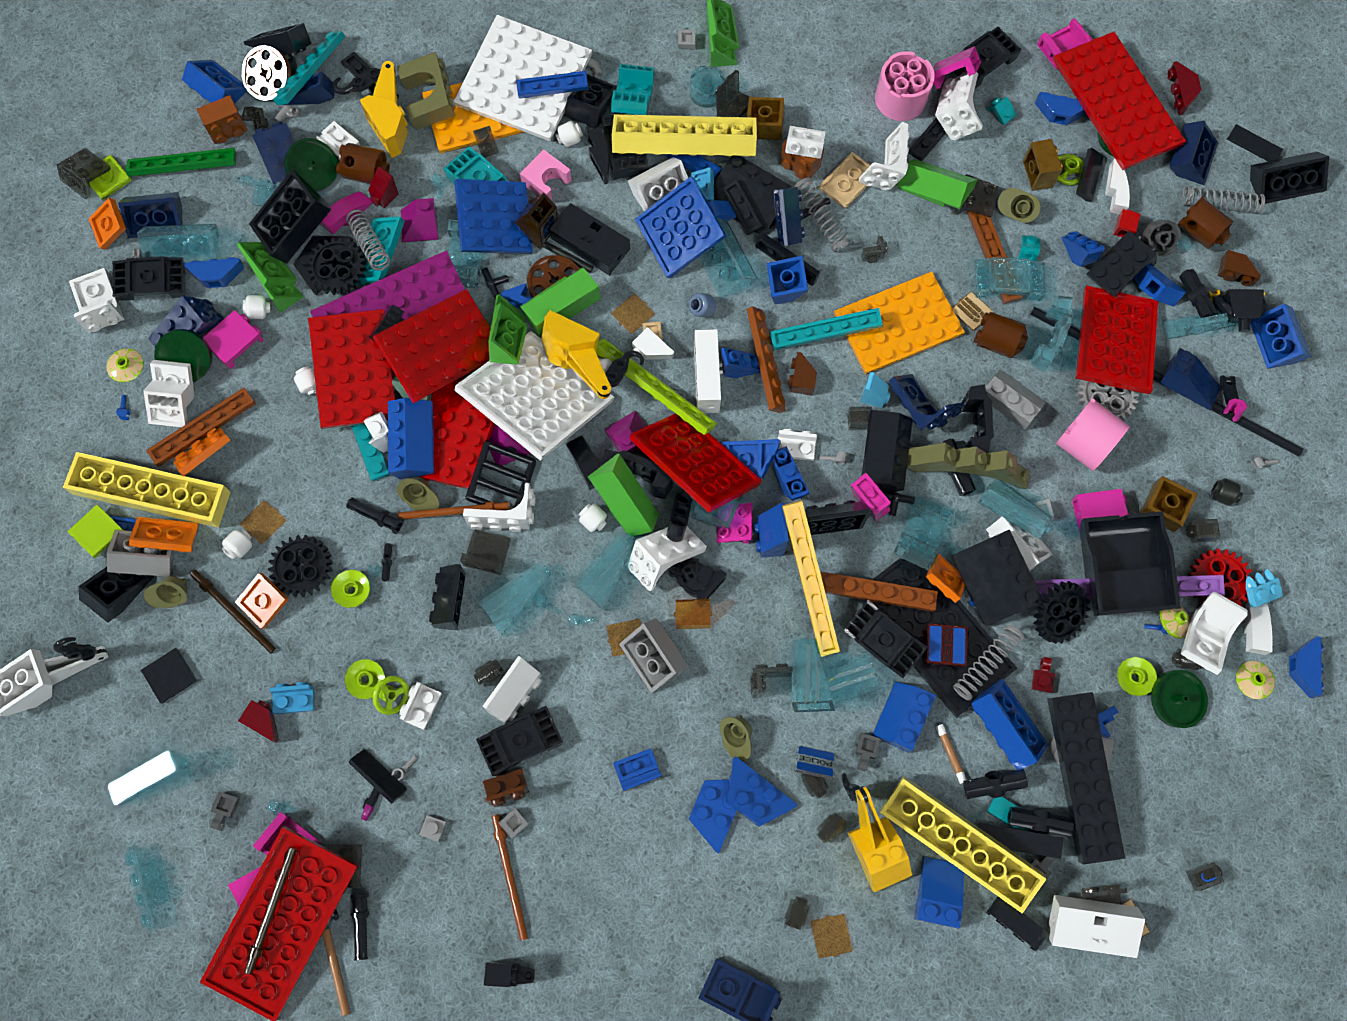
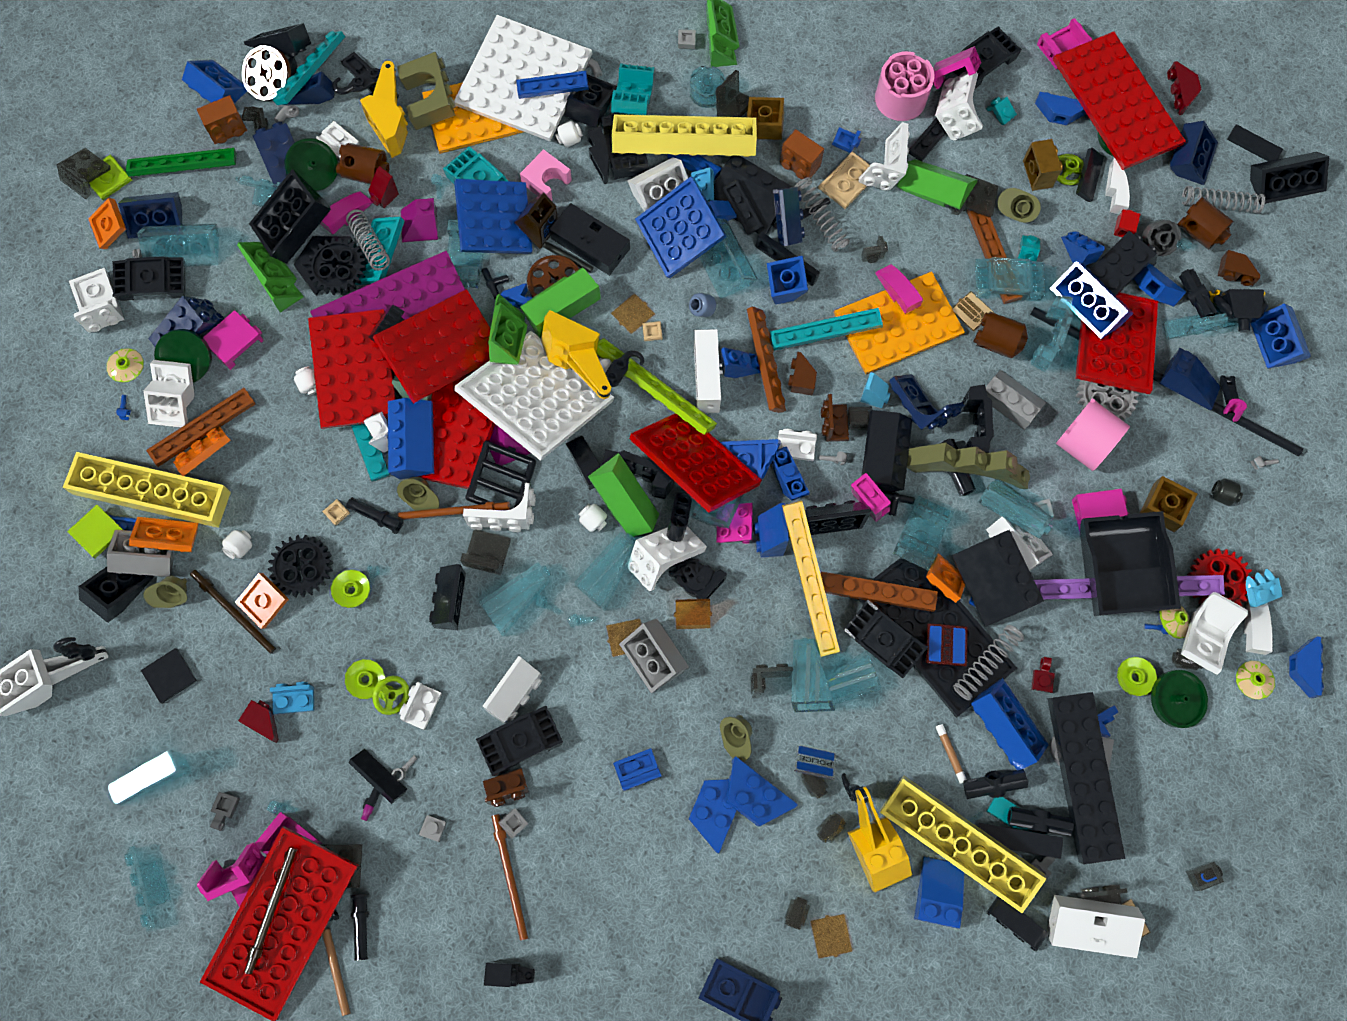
blue slope [184,257,244,288] -> none
clear orange piece [240,500,286,544] -> none
white head [243,295,270,319] -> none
black piece [381,543,392,582] -> none
clear smoke bracket [473,126,499,158] -> none
clear smoke brick [473,659,504,686] -> none
magenta slope [604,411,646,454] -> none
white slope [632,327,674,360] -> none
white bracket [785,126,825,158] -> none
dark grey plate [855,733,881,772] -> none
blue slope [872,682,936,753] -> none
black gear [1033,581,1091,644] -> none
clear smoke brick [1186,519,1221,543] -> none
none -> dark pink panel [197,842,265,901]
none -> tan tile [322,499,350,526]
none -> reddish brown bracket [821,394,849,442]
none -> blue bracket [832,127,861,153]
none -> dark pink slope [875,264,923,314]
none -> blue slope [1050,261,1134,339]

